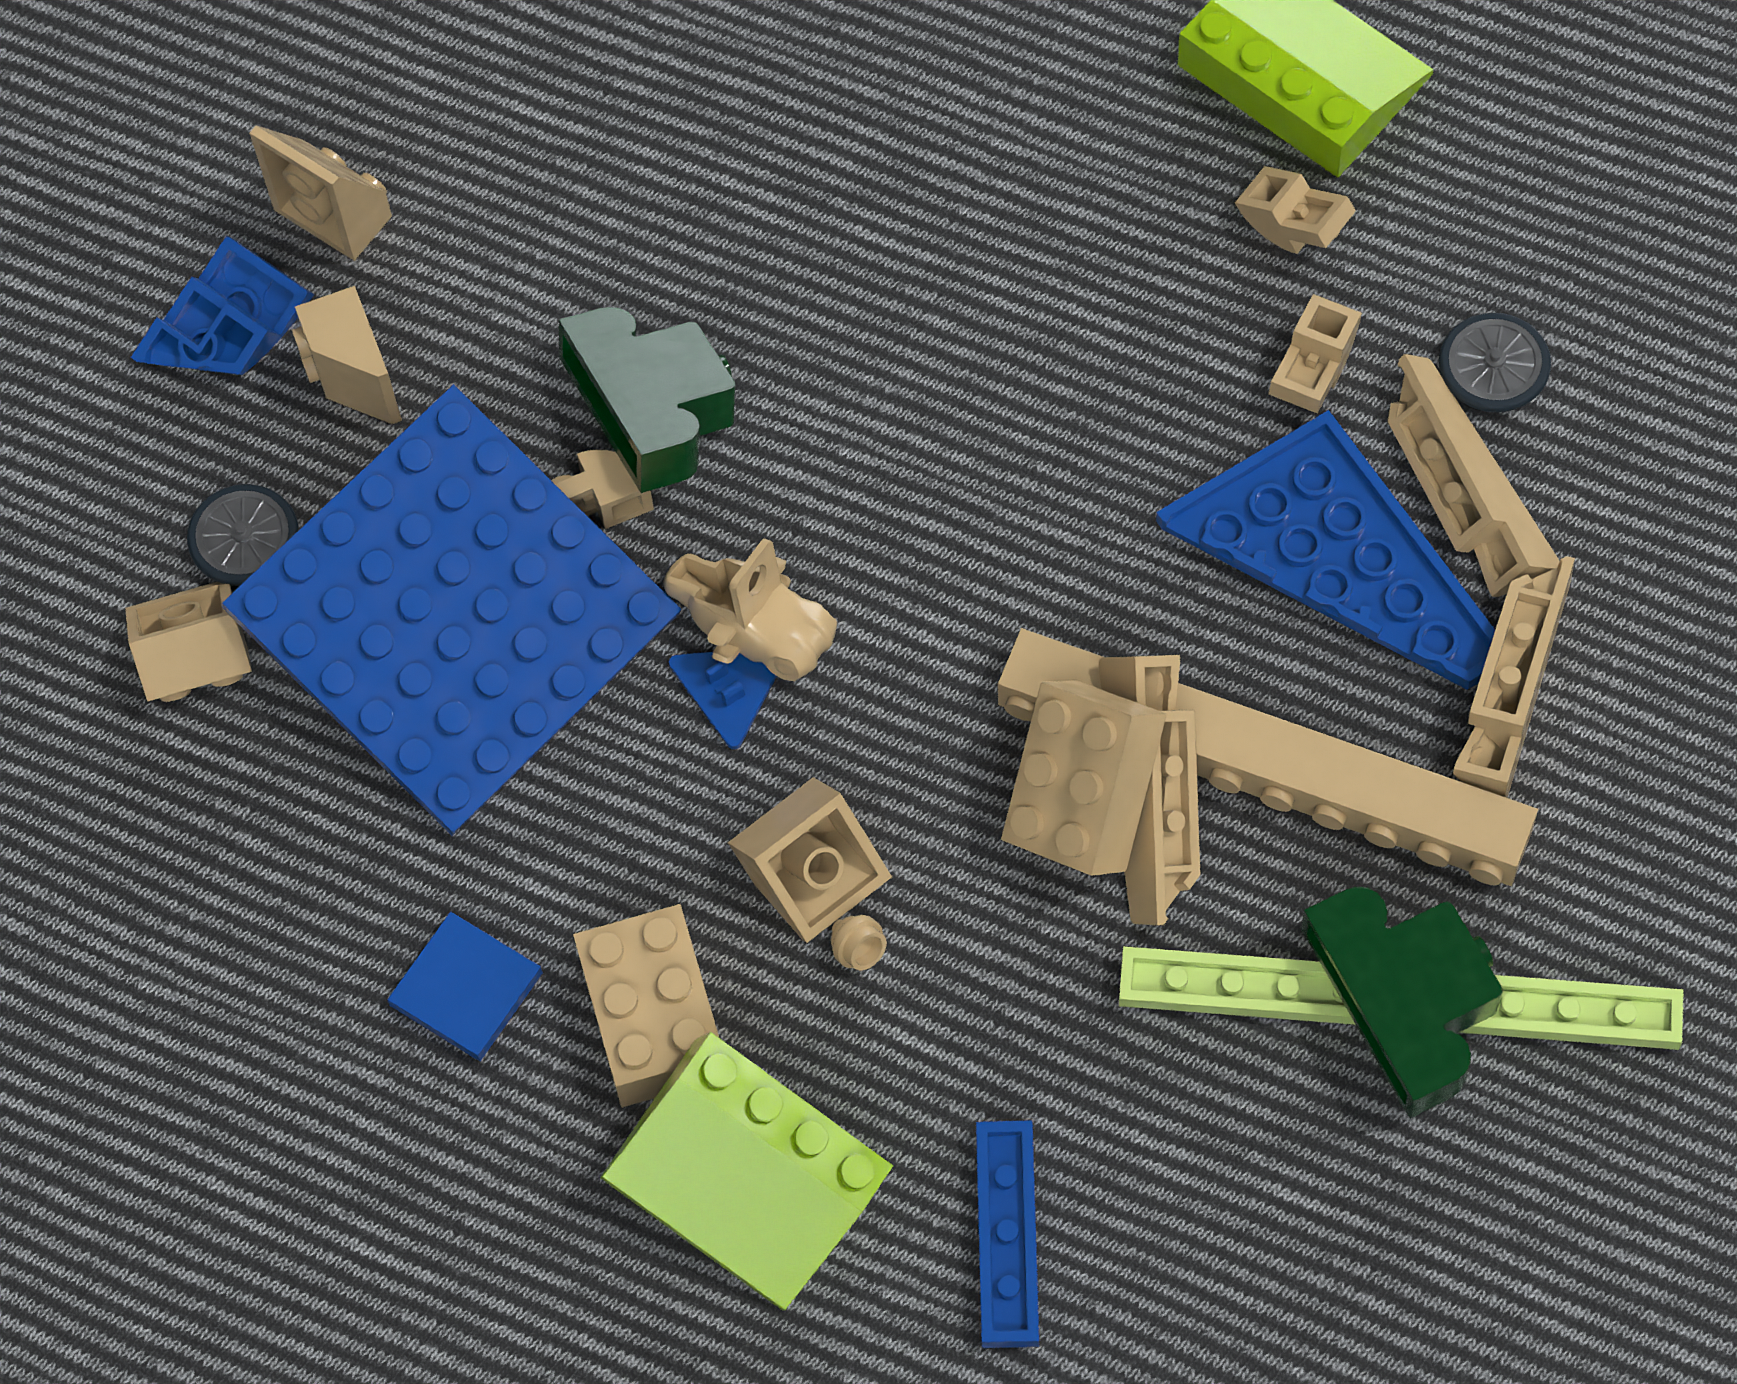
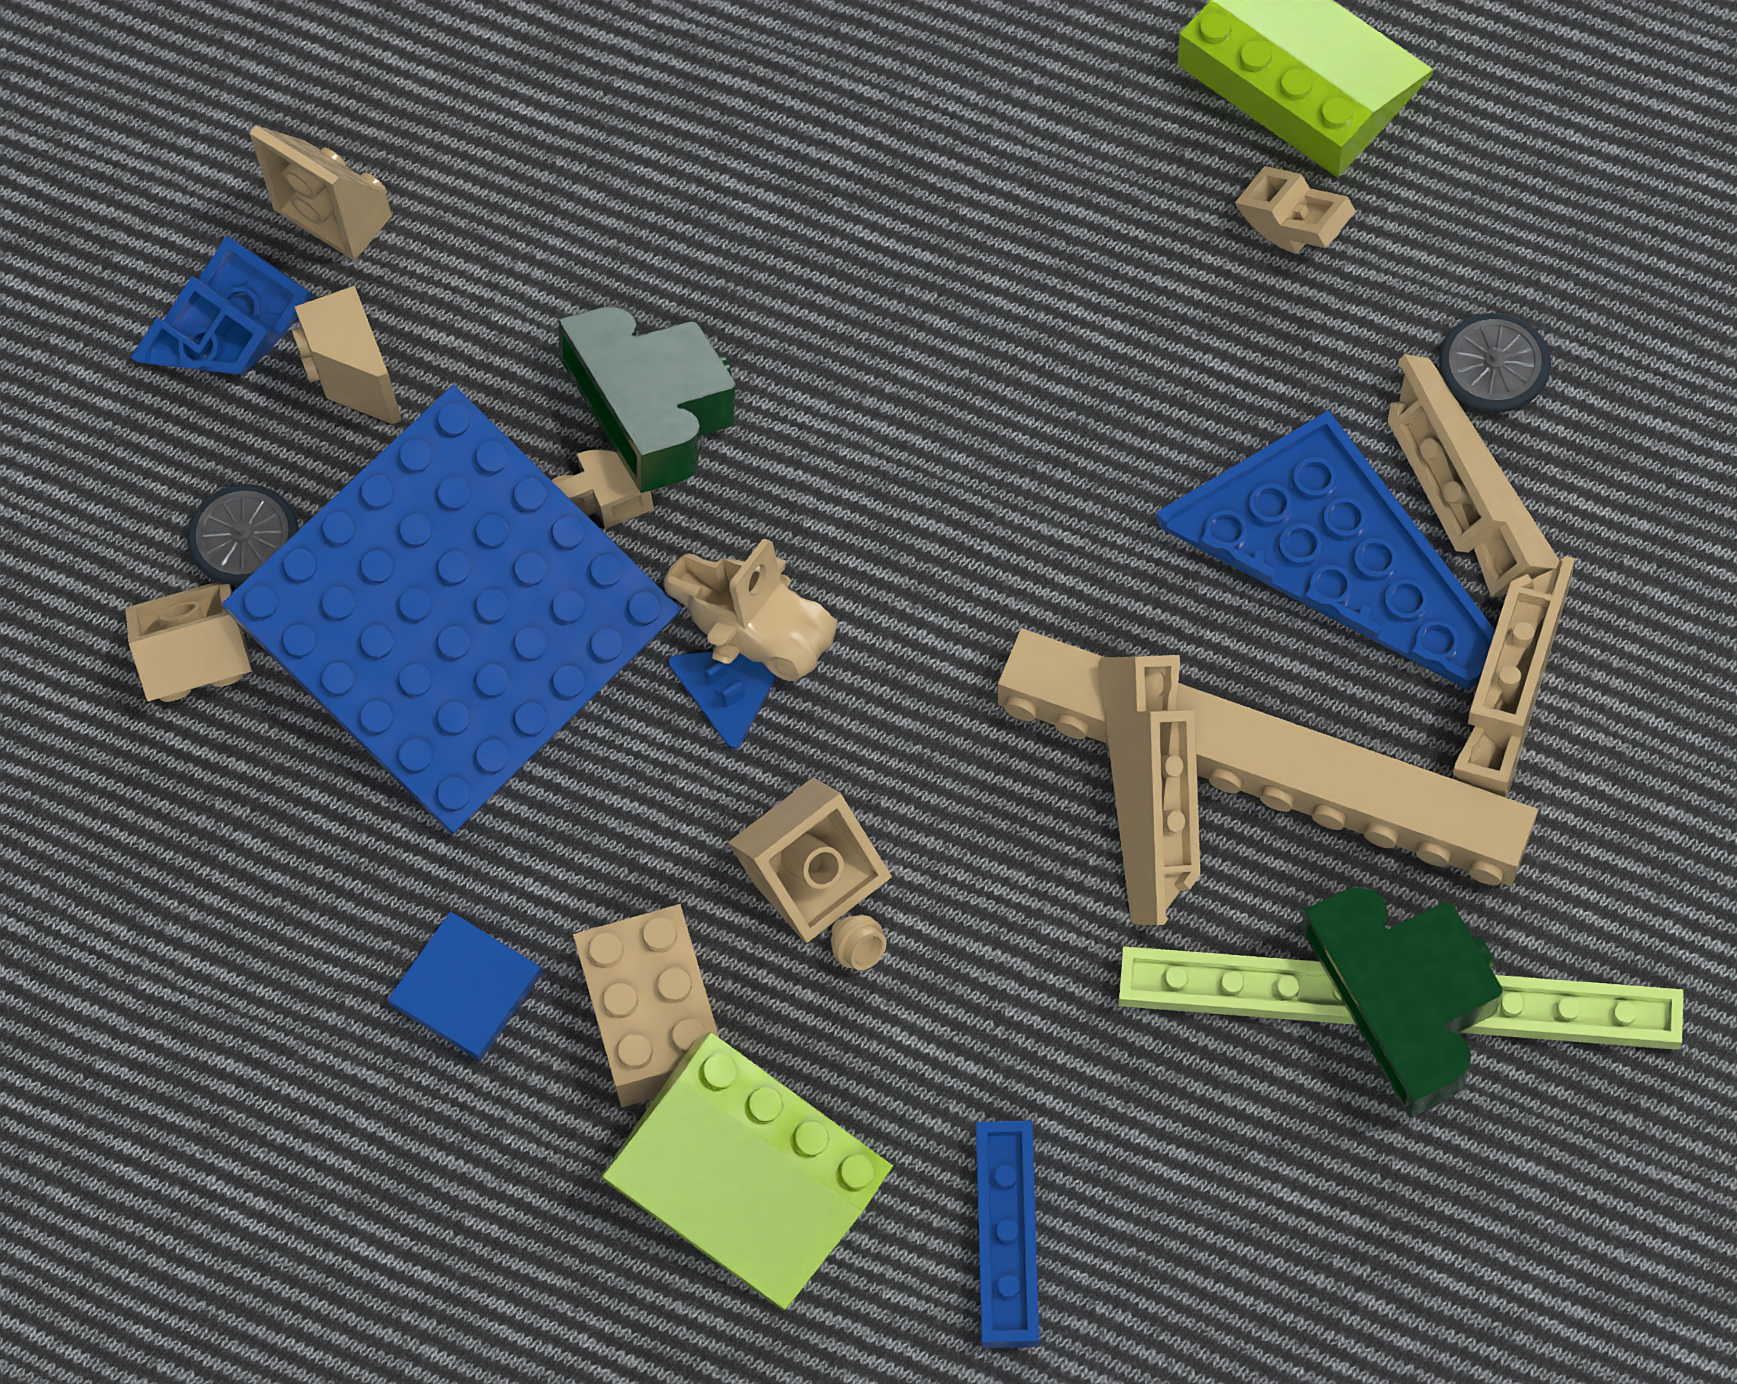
tan brick [1001,680,1167,876] -> none
tan brick [1269,294,1362,413] -> none

